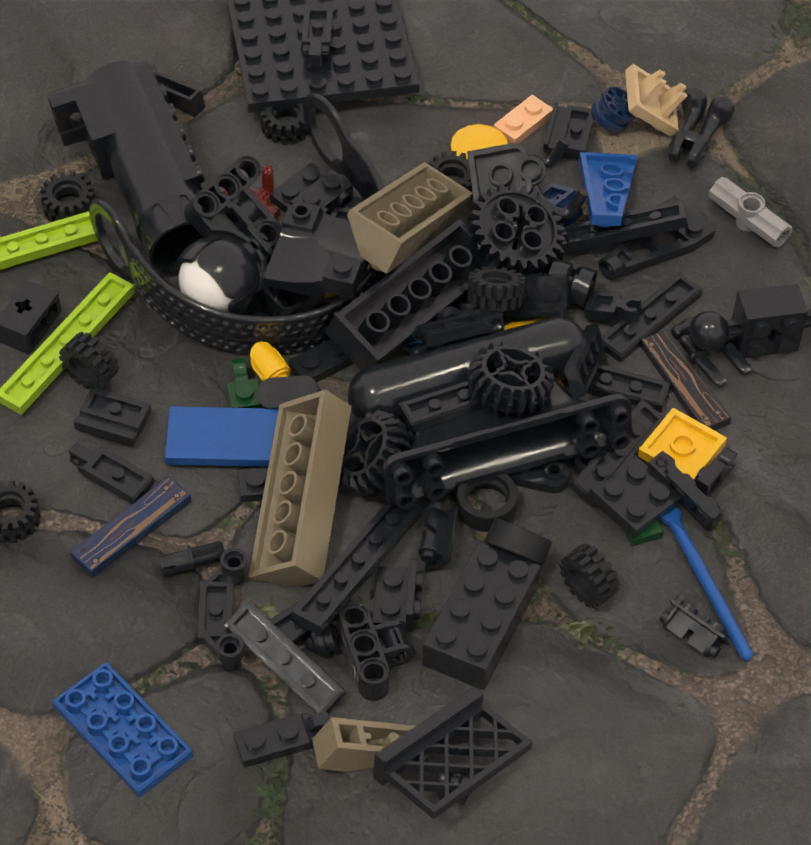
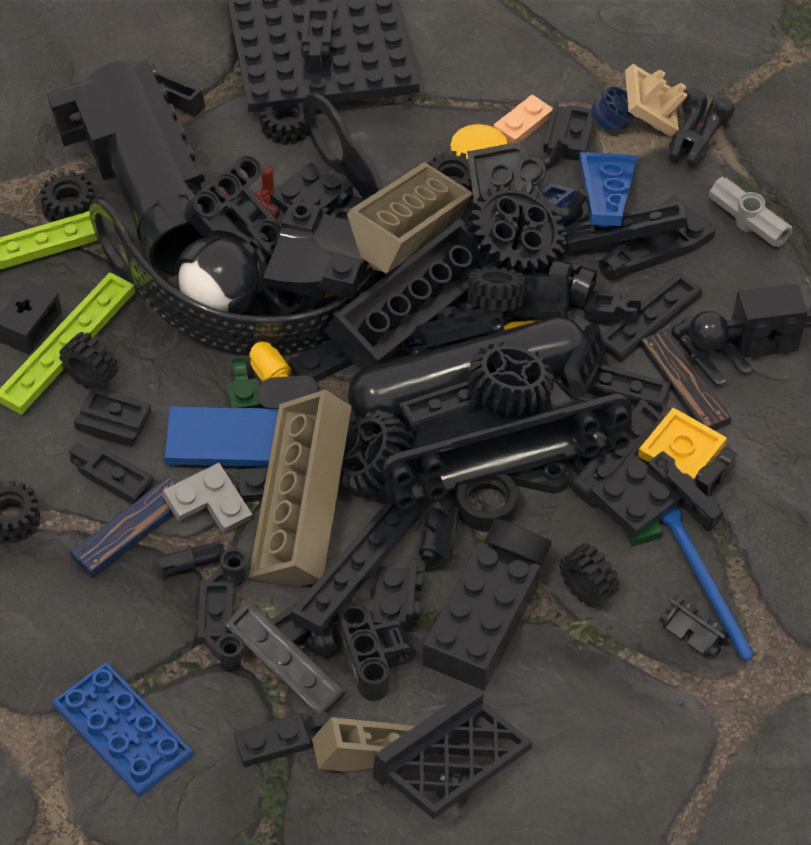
none -> light grey plate [162,463,252,534]

